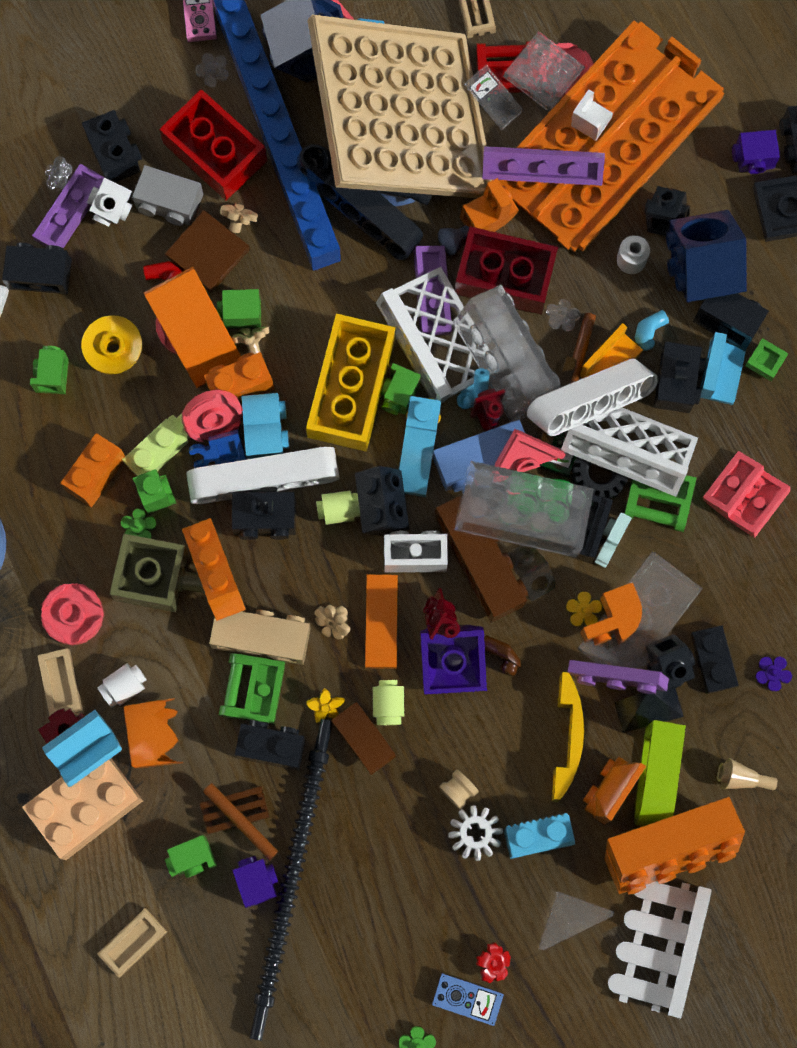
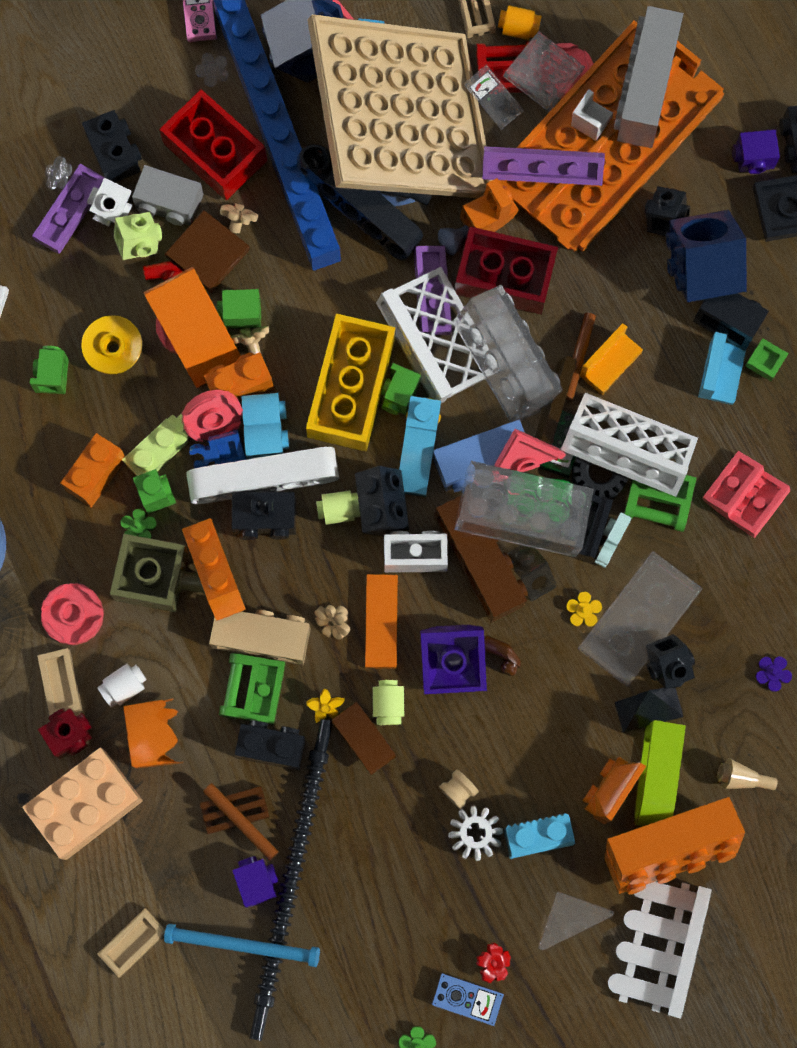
black brick [2,243,72,294] -> none
medium azure panel [42,710,122,787] -> none
bright green brick [165,835,217,878] -> none
dark red hinge [423,588,460,640] -> none
medium azure arm [457,368,490,409] -> none
dark red hinge [470,389,505,431] -> none
white beam [527,358,658,436] -> none
clear plant [546,299,581,331] -> none
yellow slope [551,672,584,802] -> none
medium lavender plate [568,660,669,694] -> none
orange brick [580,582,642,646] -> none
white brick [617,236,650,274] -> none
medium azure arm [634,310,669,351] -> none
black brick [653,342,705,413] -> none
black plate [691,625,739,694] -> none
none -> yellowish green brick [114,212,162,260]
none -> dark azure bar [164,924,320,967]
none -> light orange brick [498,5,542,40]
none -> light grey brick [614,6,684,148]

